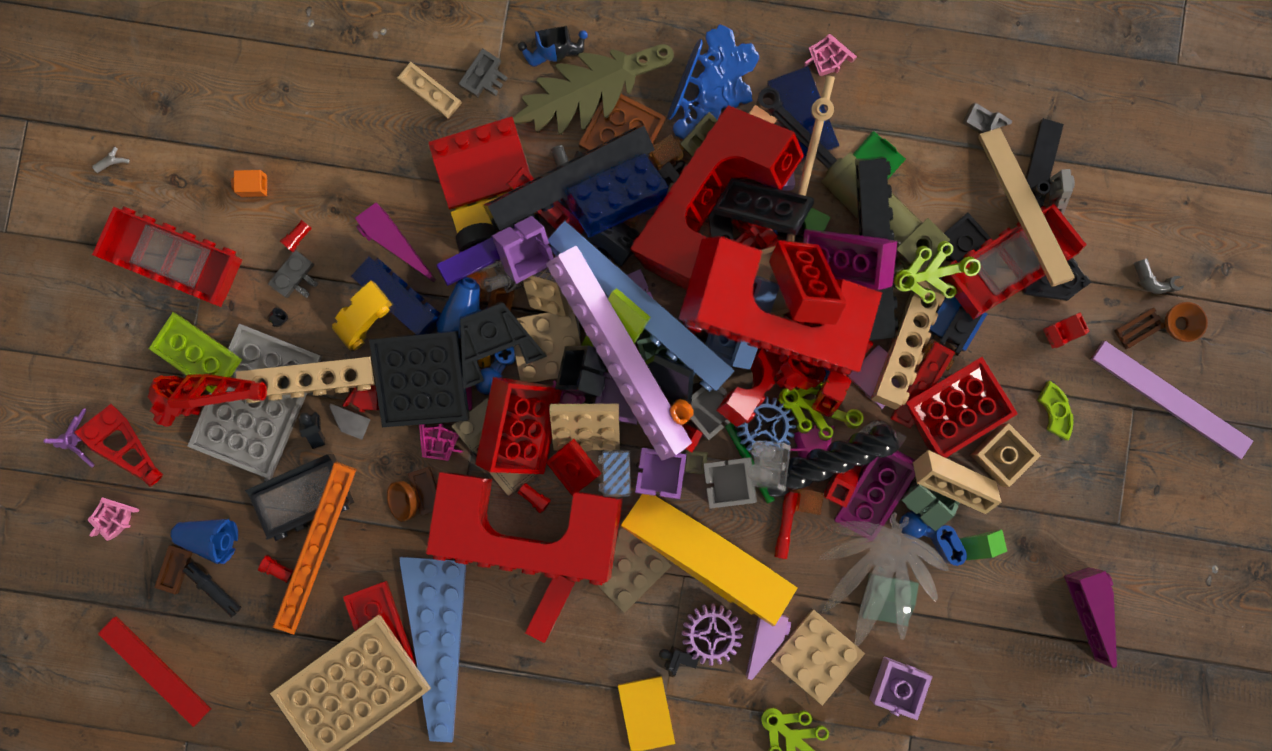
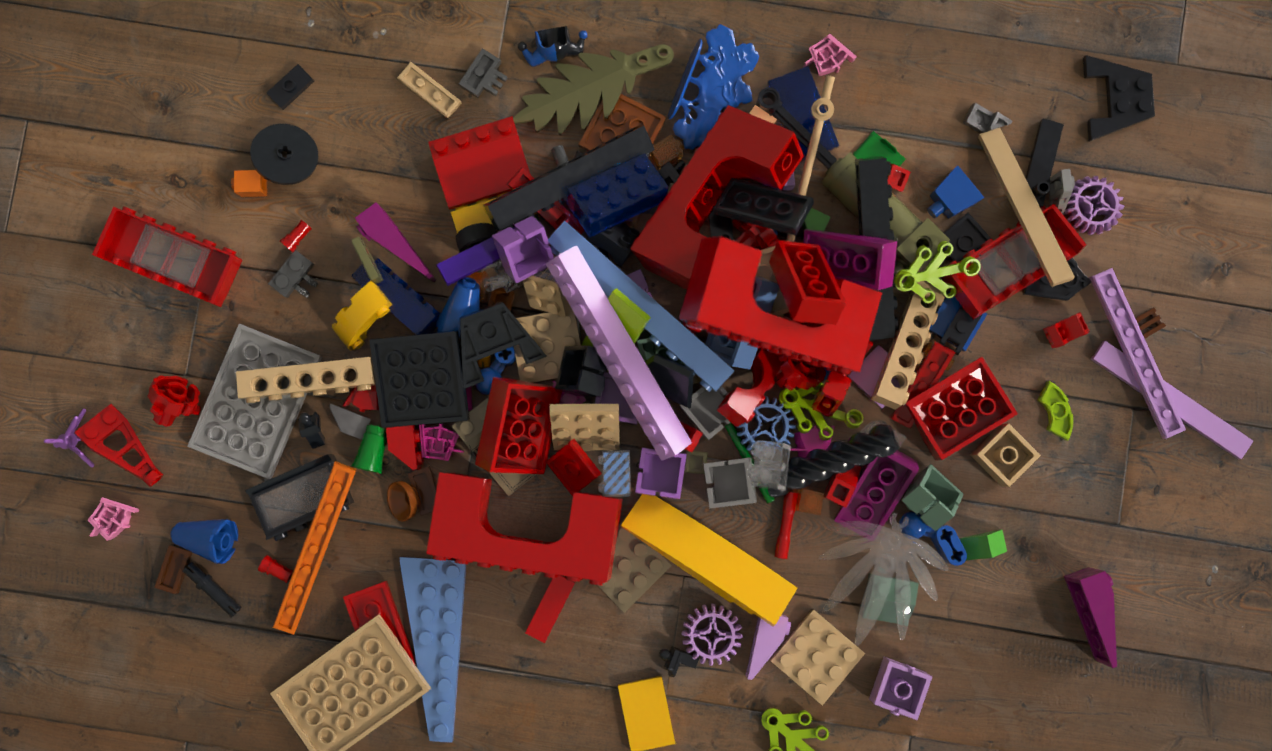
light grey bar [92,147,130,173] -> none
red tile [98,616,211,727] -> none
lime tile [149,312,242,393] -> none
red plate [167,374,267,409] -> none
black hinge [268,308,288,327] -> none
red pin [517,483,551,514] -> none
orange tile [670,399,694,425] -> none
olive slope [680,112,718,157] -> none
tan brick [913,450,1001,514] -> none
dark grey piece [1134,258,1184,294] -> none
dark orange piece [1165,302,1208,342] -> none
none -> black piece [250,124,318,185]
none -> black plate [267,64,315,110]
none -> green plant [351,425,387,474]
none -> olive tile [352,237,383,284]
none -> red slope [386,425,424,470]
none -> red plate [887,164,911,192]
none -> blue torso [927,166,985,219]
none -> lavender gear [1064,176,1124,235]
none -> black wing [1083,55,1155,142]
none -> lavender tile [1089,268,1186,439]

